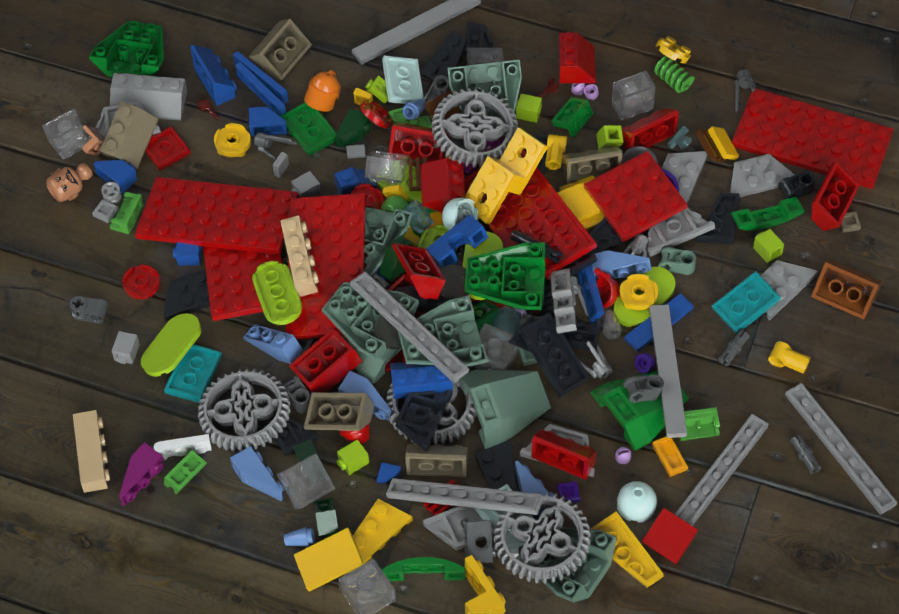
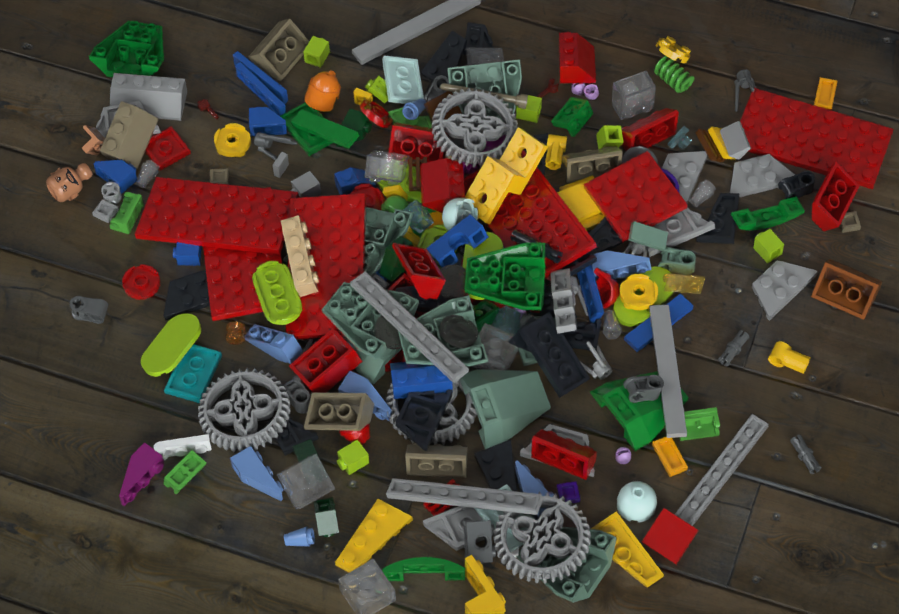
clear brick [42,108,92,160] -> none
tan brick [73,410,110,493] -> none
light grey brick [112,331,140,364] -> none
blue slope [190,45,237,106] -> none
yellow tile [294,528,364,592] -> none
light grey piece [346,144,366,159] -> none
blue tile [377,463,401,483] -> none
dark purple tile [635,353,655,373] -> none
teal tile [712,271,781,335] -> none
light grey tile [785,383,898,515] -> none
none -> clear cone [135,160,159,188]
none -> dark tan tile [210,169,229,185]
none -> clear orange wheel [226,322,246,345]
none -> green tile [291,109,359,149]
none -> lime brick [303,36,330,68]
none -> clear smoke tile [439,315,478,348]
none -> dark tan piece [440,83,528,109]
none -> sand green tile [628,221,668,251]
none -> clear yellow hinge [663,273,705,294]
none -> clear cone [689,180,716,207]
none -> light grey slope [720,121,751,160]
none -> light orange tile [814,77,838,110]

